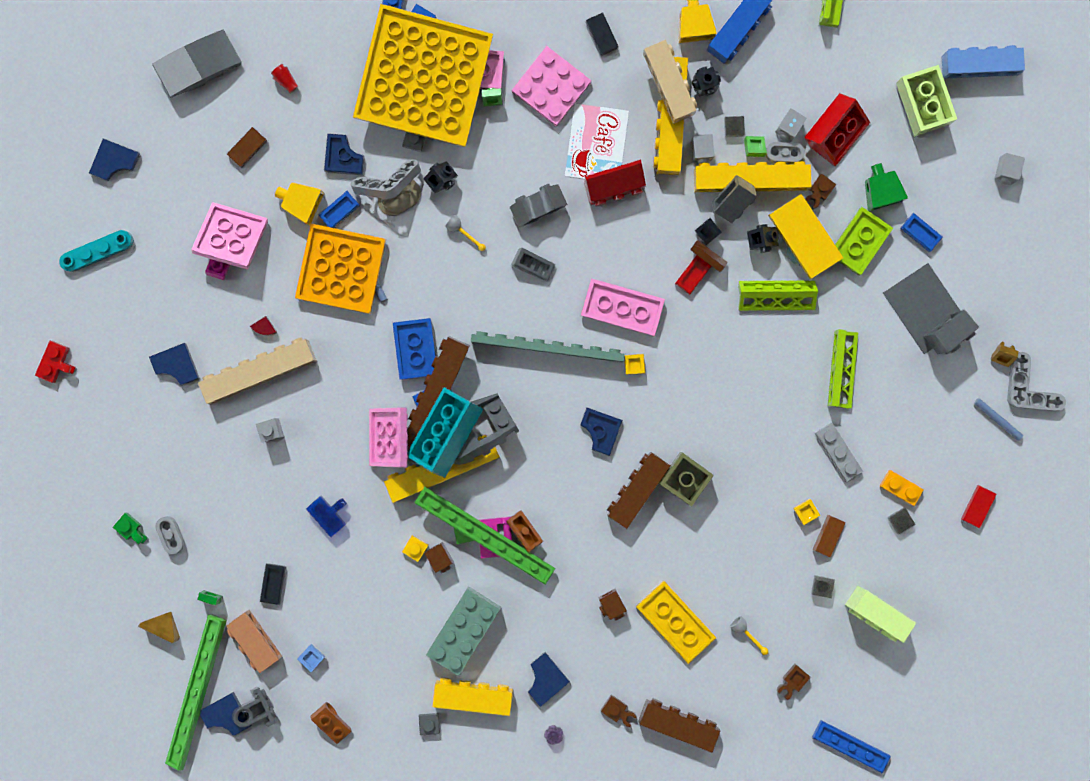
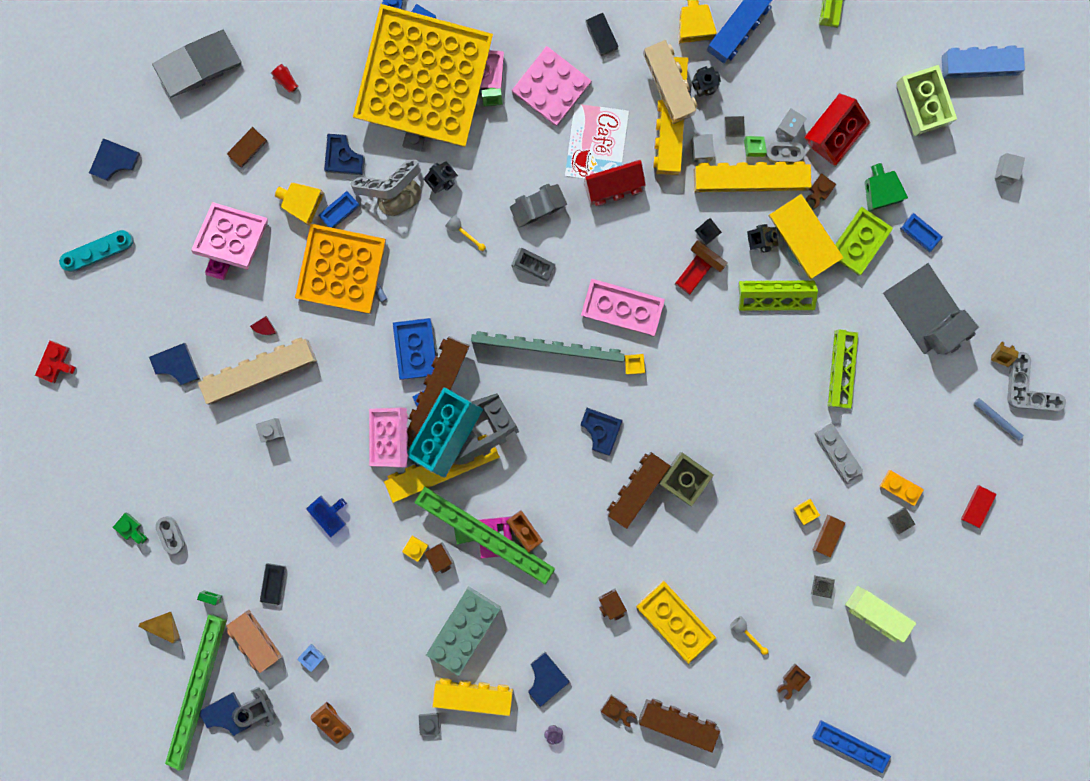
dark grey piece [712,175,757,223] -> none

